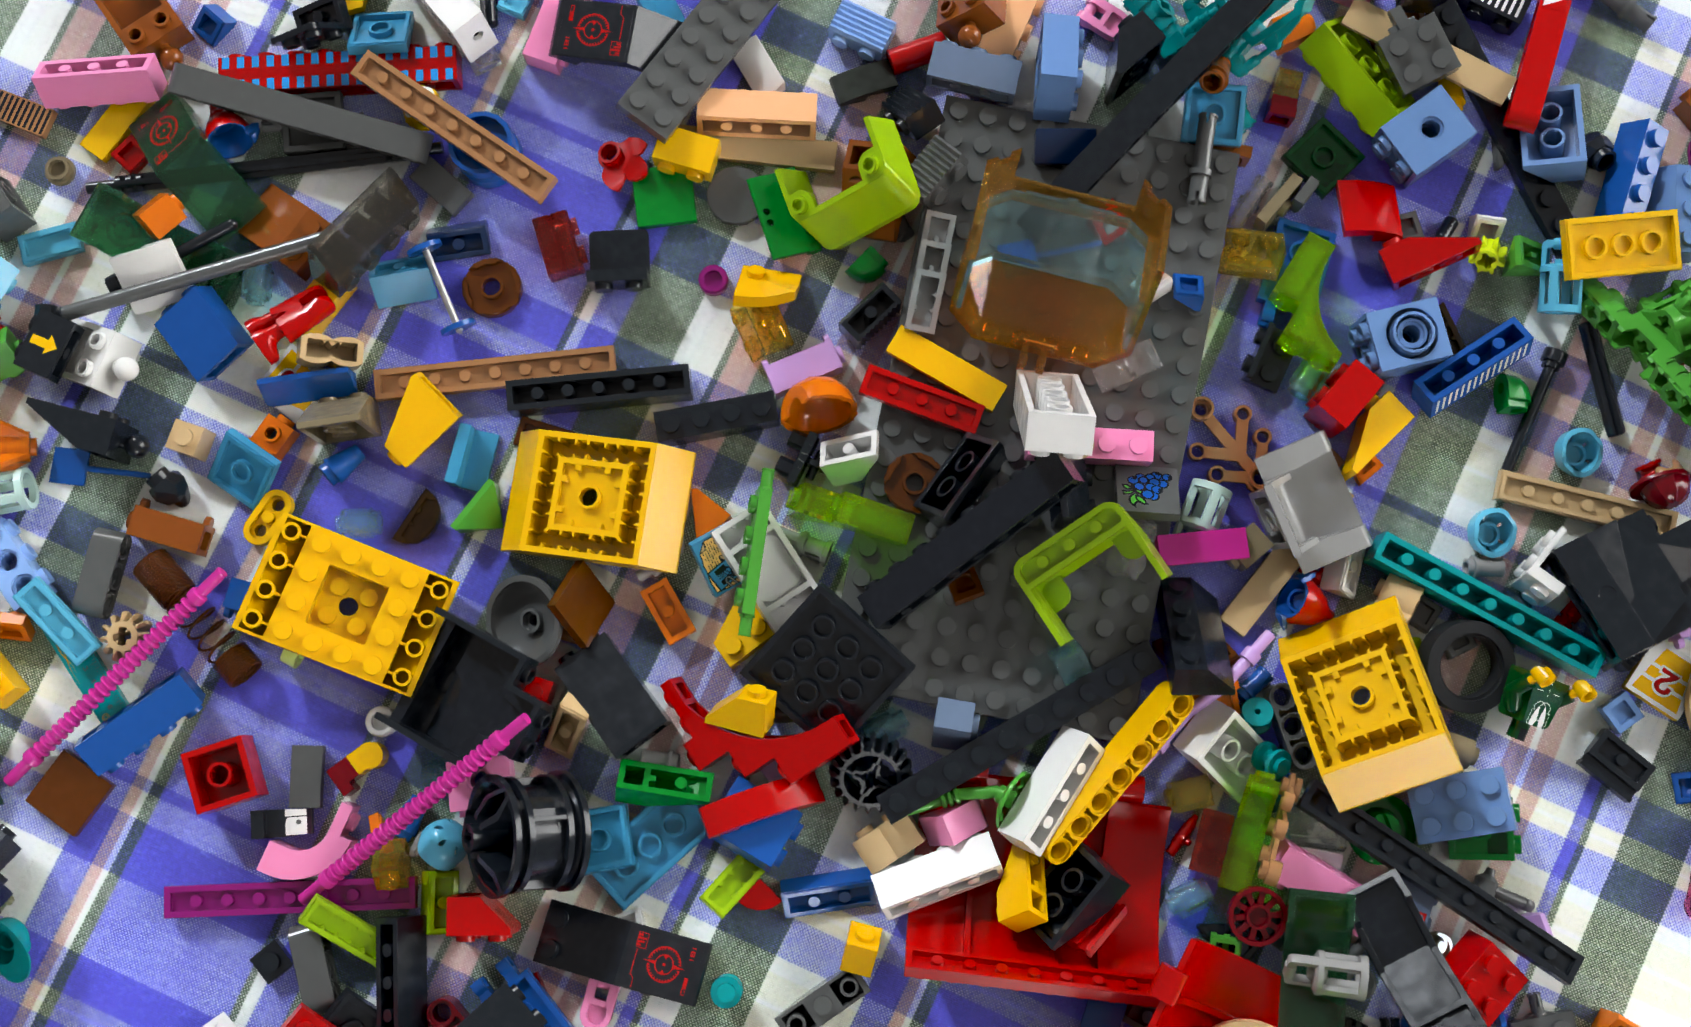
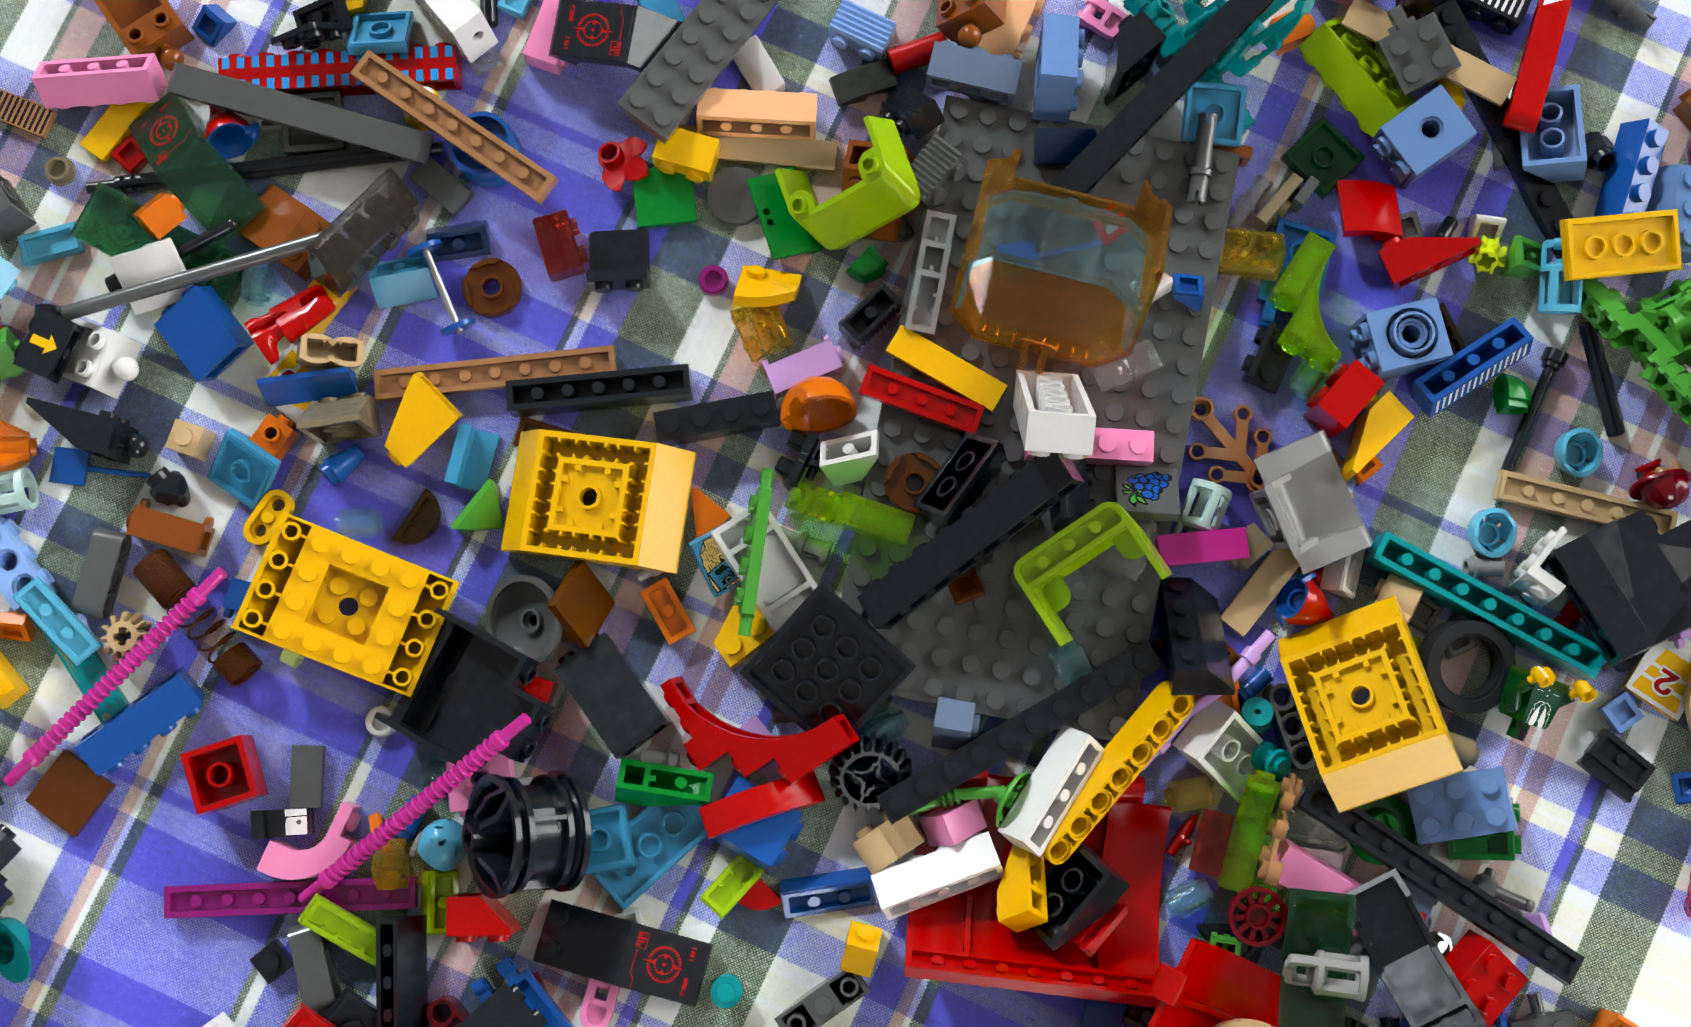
leg [326,742,389,797] -> none
tan slope [543,692,589,760] -> none
yellow slope [704,684,777,738] -> none
dark orange cone [1199,56,1231,94] -> none
leg [1263,67,1303,128] -> none

